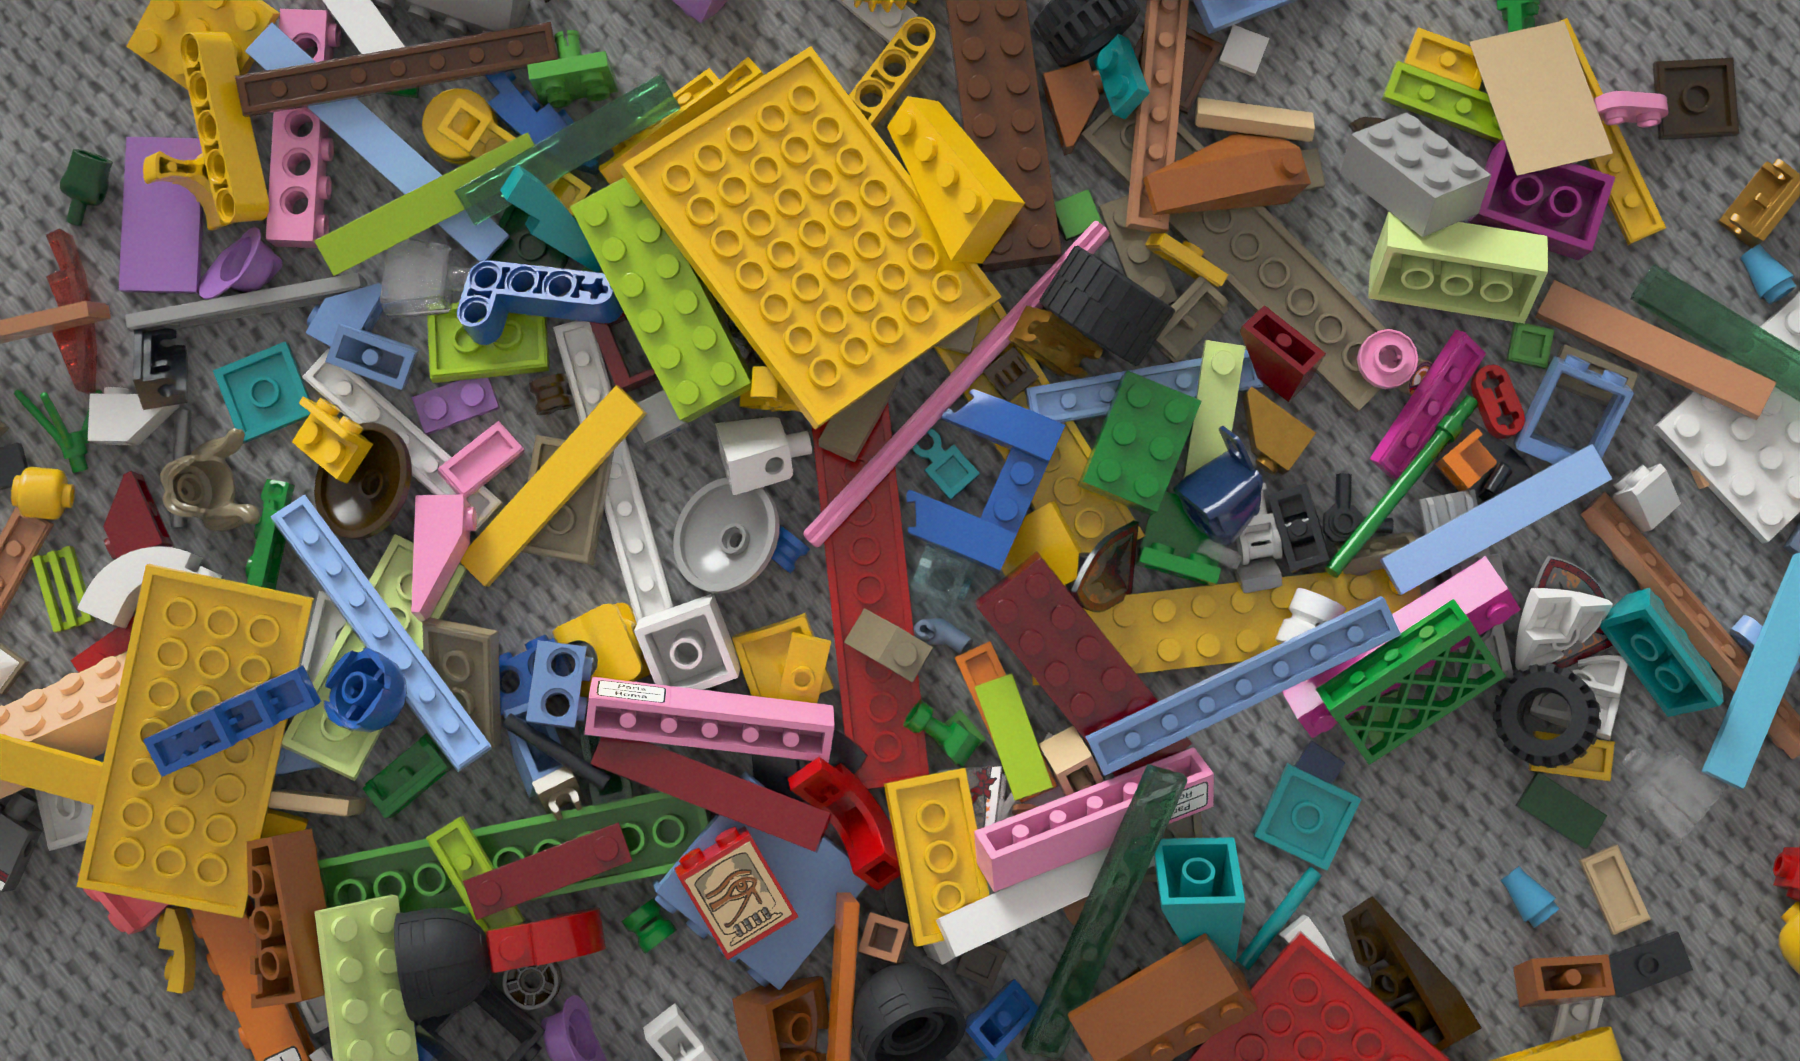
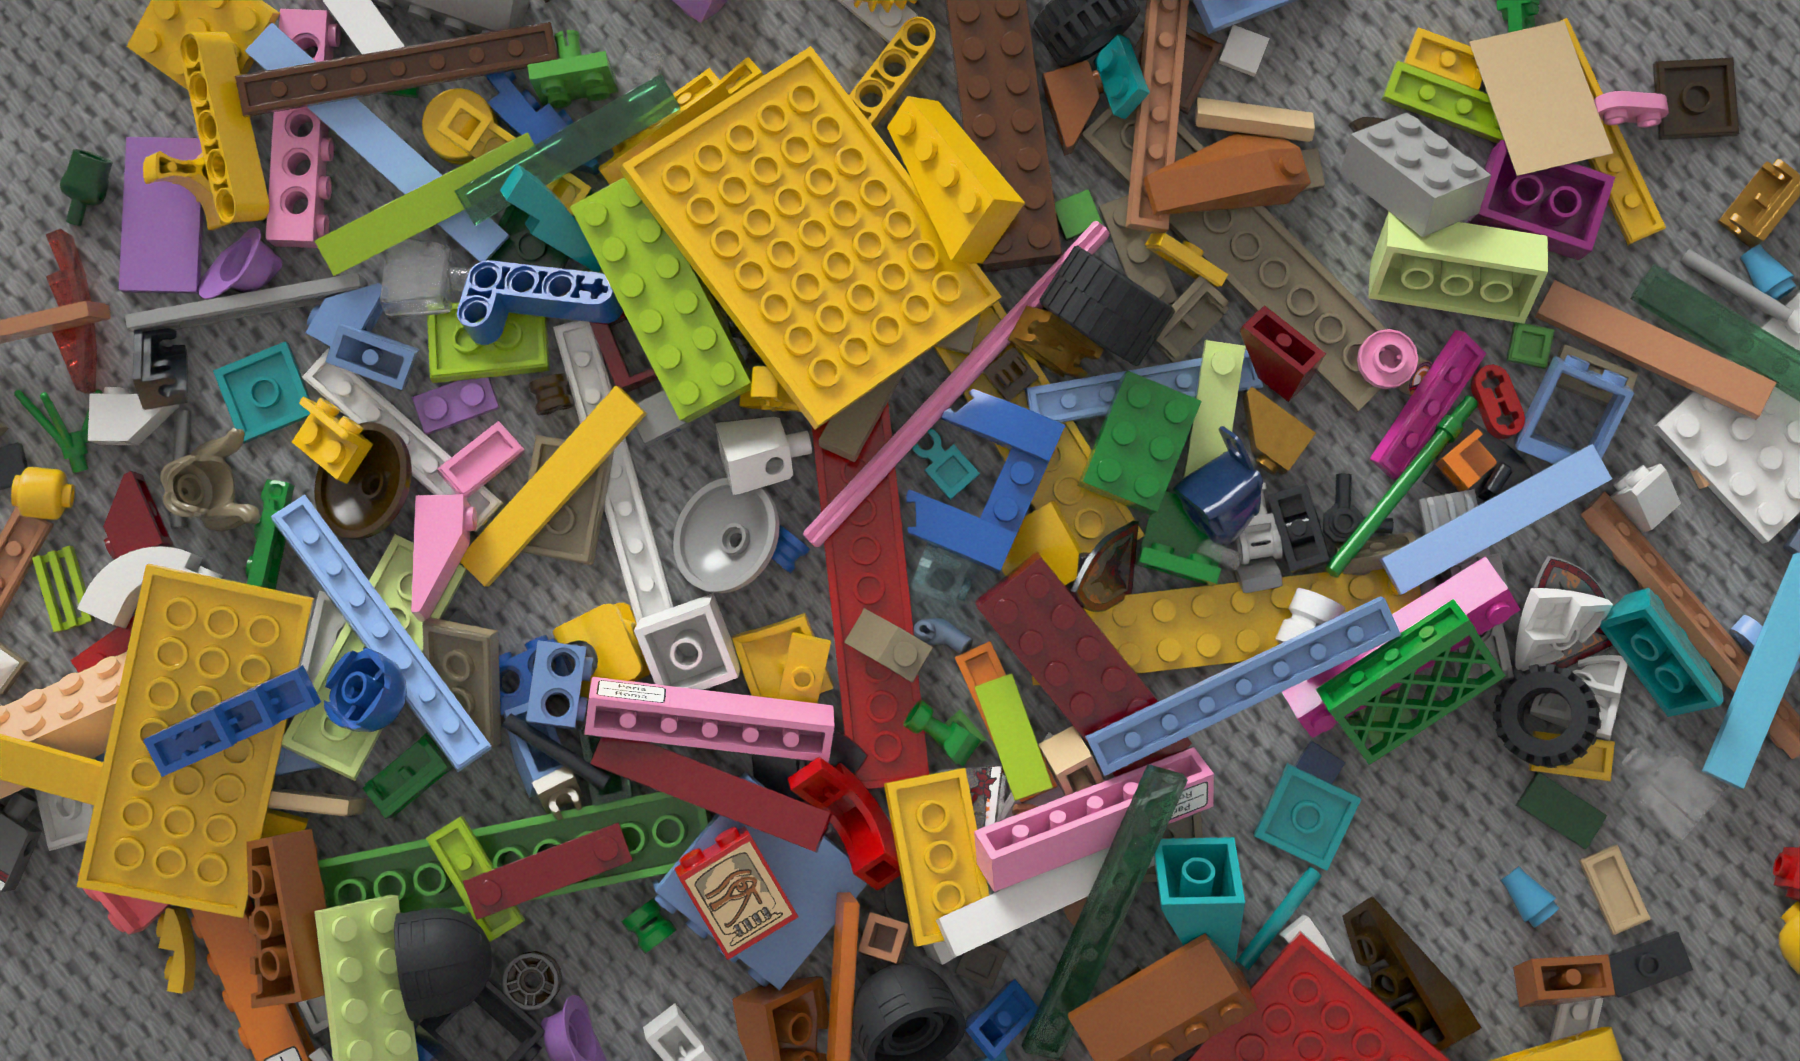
red arch [486,907,606,973] -> none
none -> light grey bar [1681,249,1794,324]

